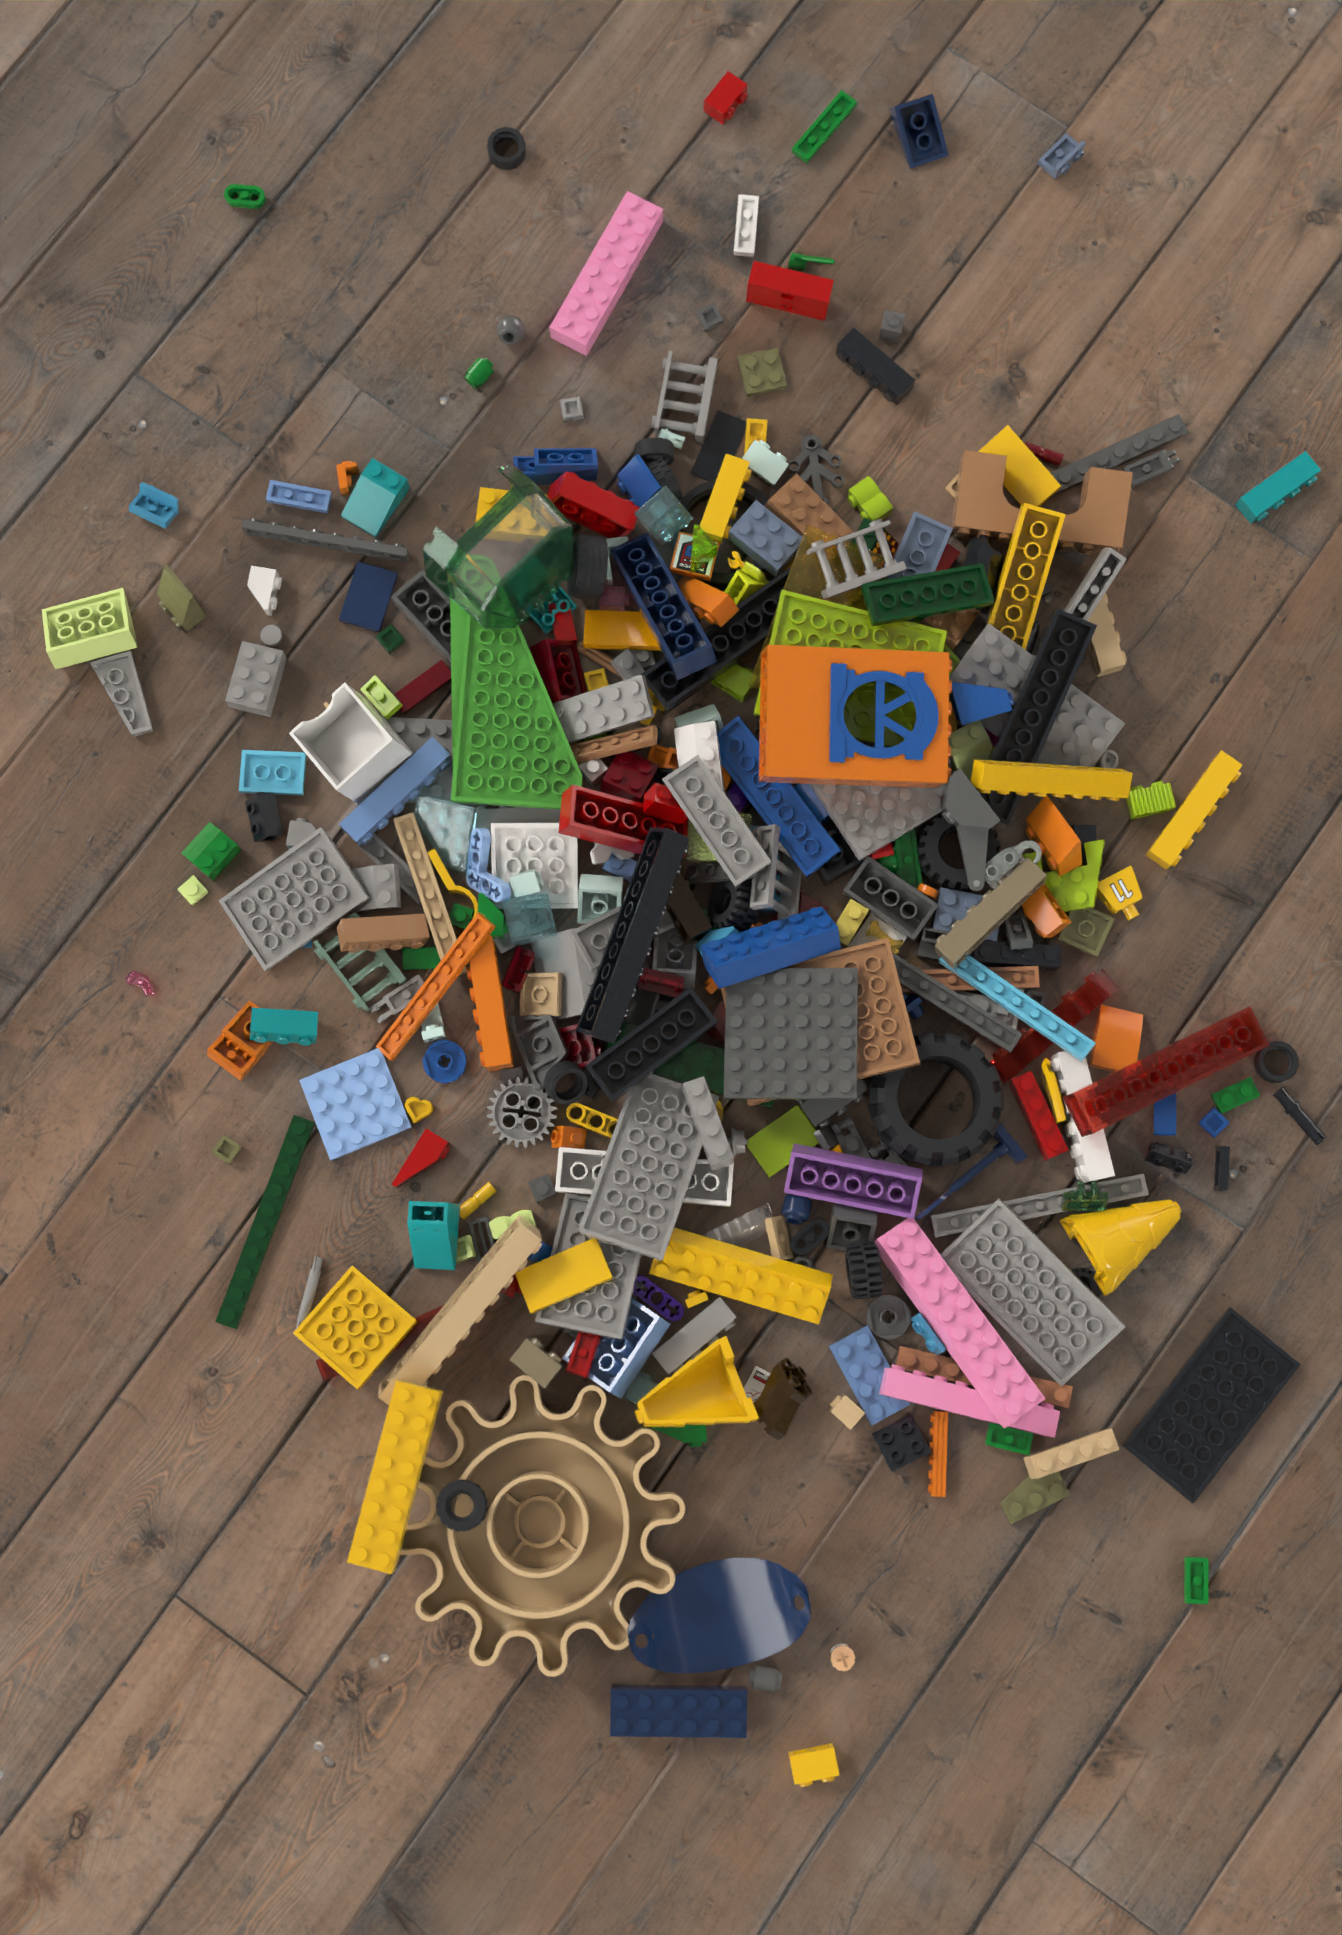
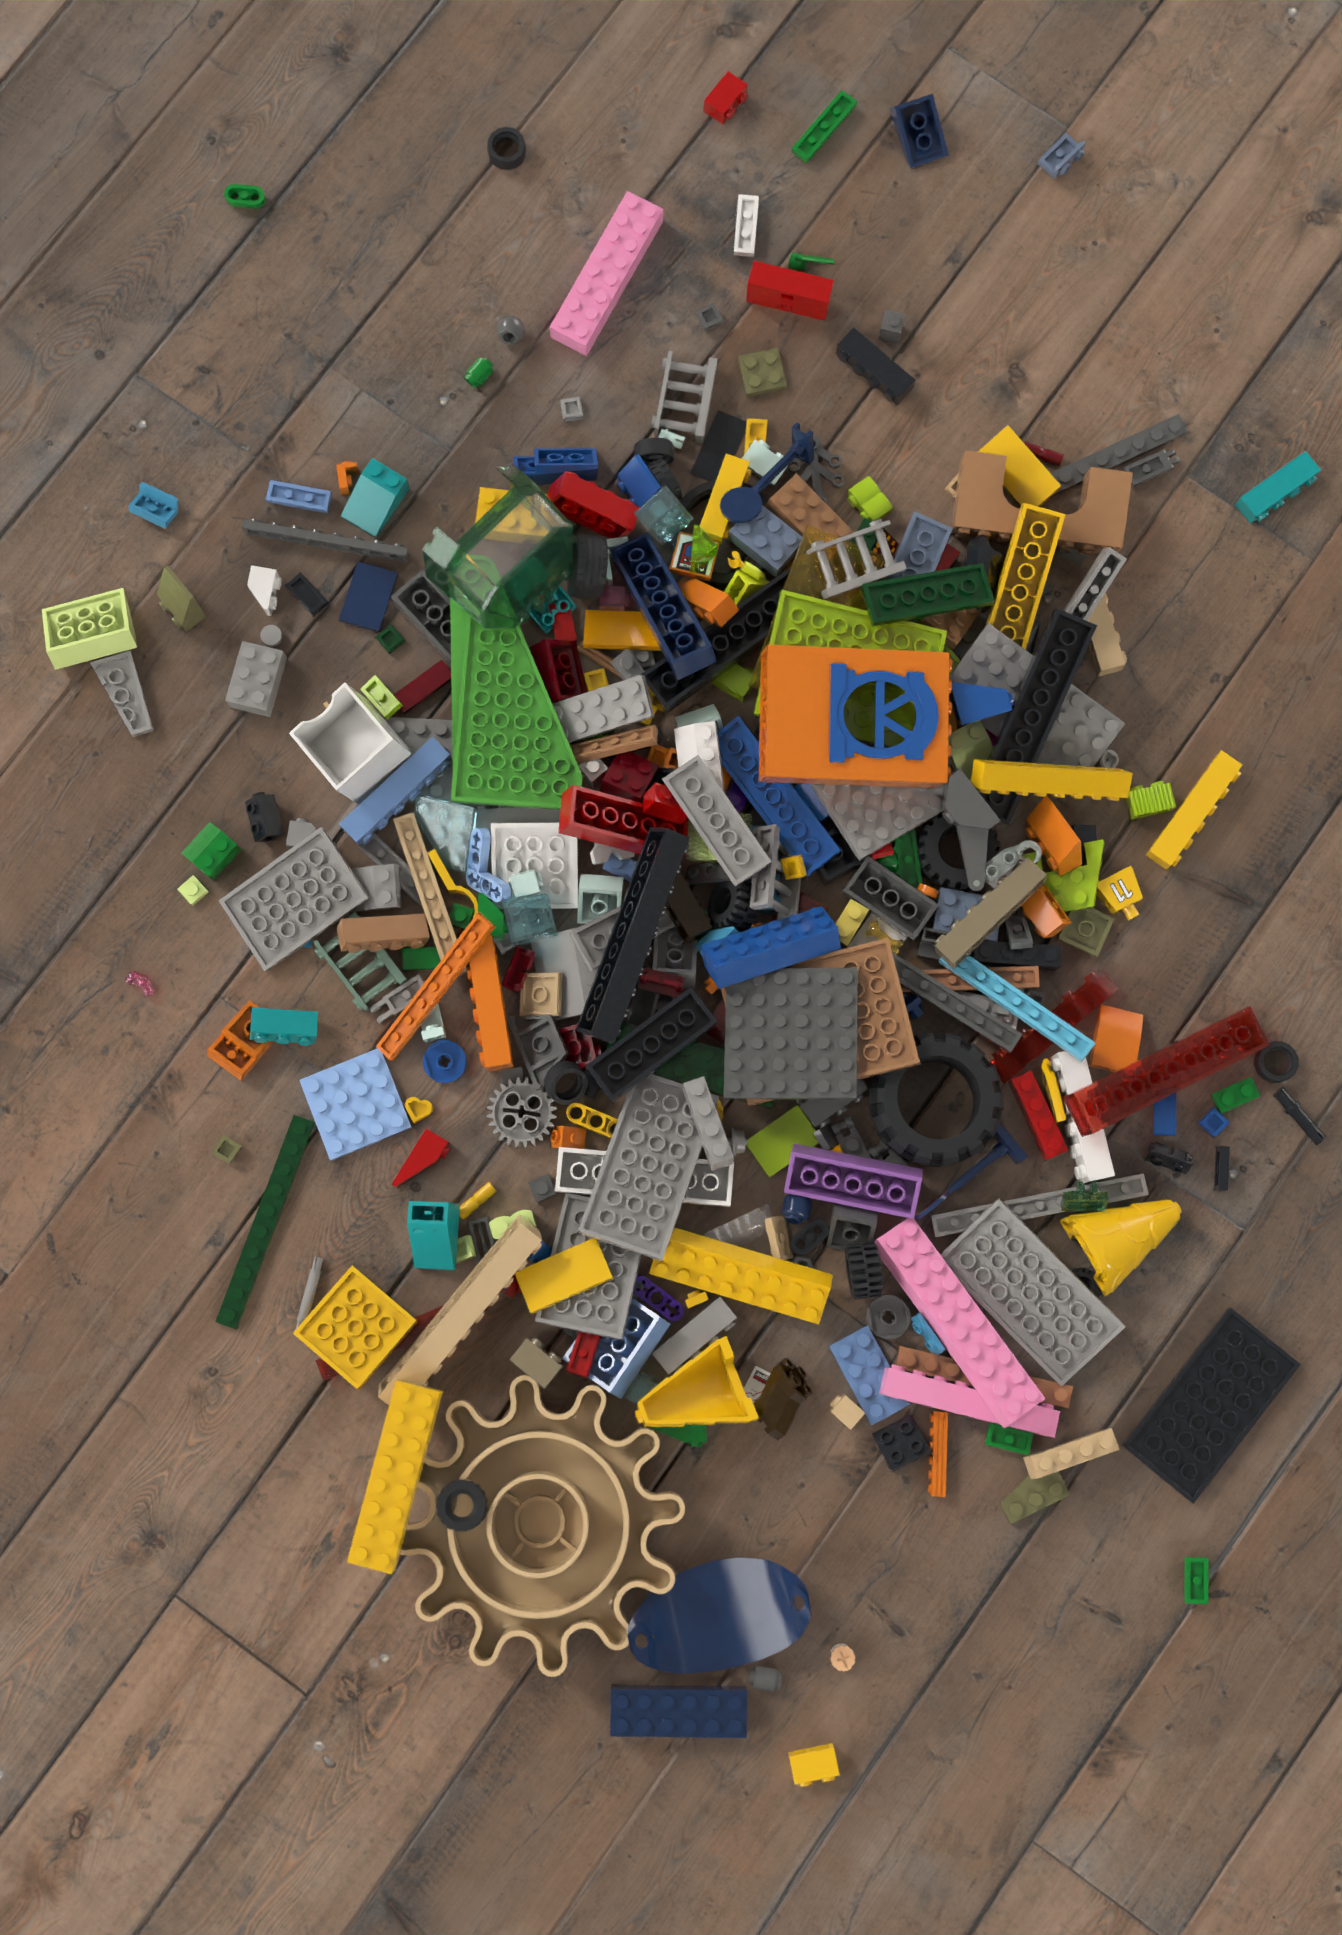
medium azure plate [239,750,307,796] -> none
none -> black tile [285,572,329,617]
none -> dark blue piece [720,422,814,523]
none -> yellow tile [780,854,807,880]

